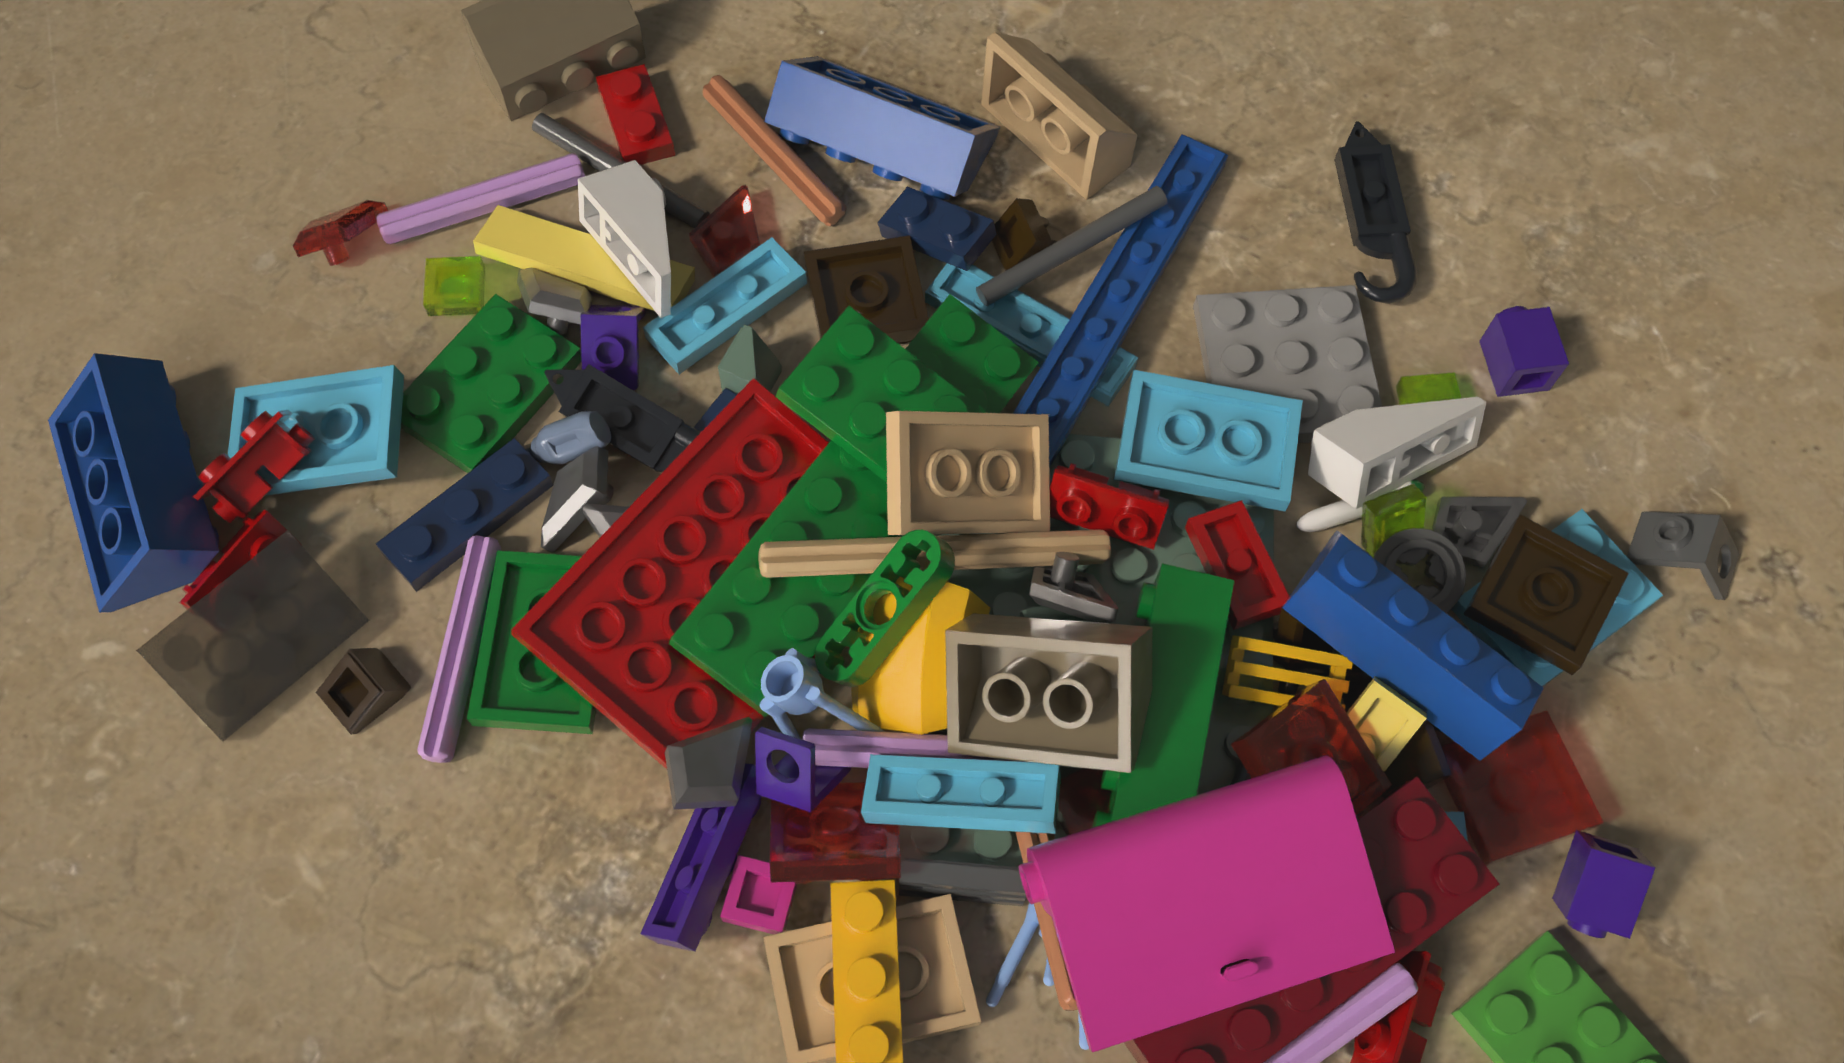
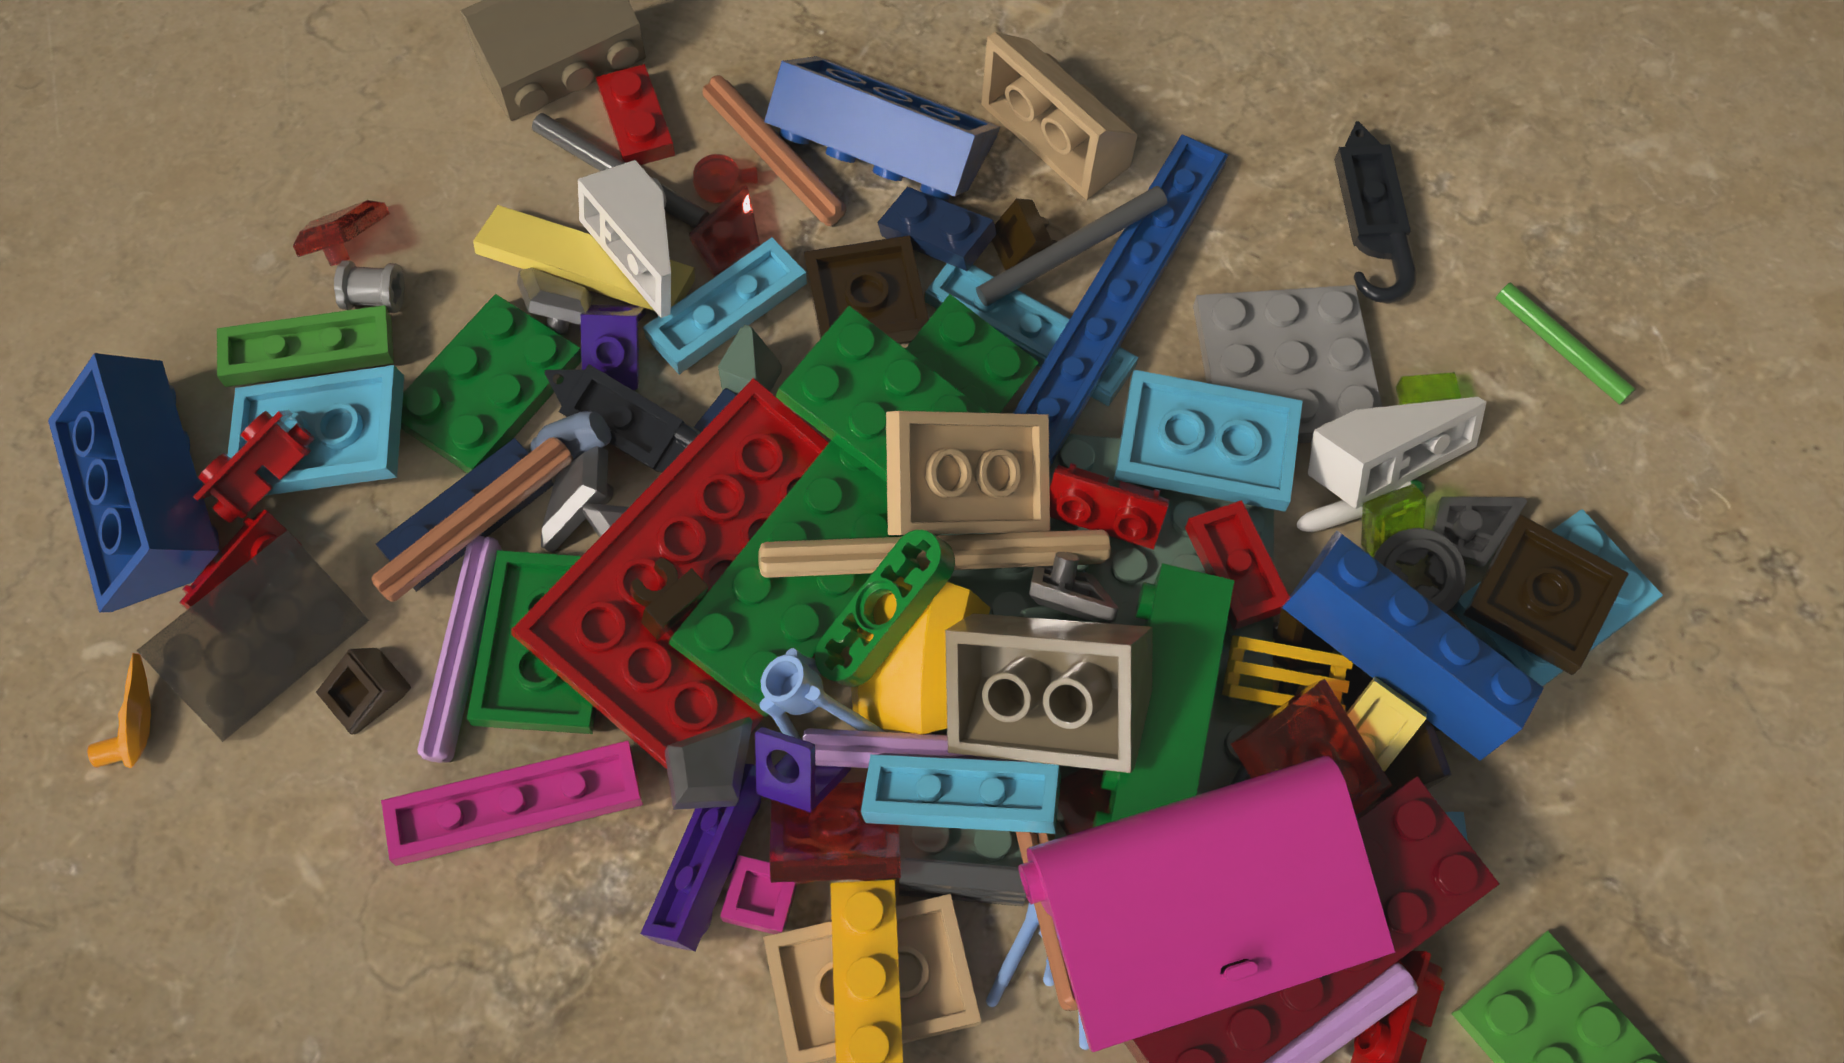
lavender axle [376,153,585,244] -> none
clear neon green plate [423,256,485,316] -> none
clear red plate [1441,710,1604,866] -> none
dark purple brick [1479,306,1569,397] -> none
dark purple brick [1552,830,1655,939] -> none
dark grey bracket [1627,511,1739,600] -> none
none -> light orange bar [88,653,151,768]
none -> bright green plate [217,305,394,387]
none -> light grey bush [334,260,405,313]
none -> nougat axle [372,437,573,602]
none -> dark pink plate [381,741,643,866]
none -> dark brown tile [630,558,709,640]
none -> clear red piece [692,154,758,203]
none -> bright green bar [1495,282,1636,405]

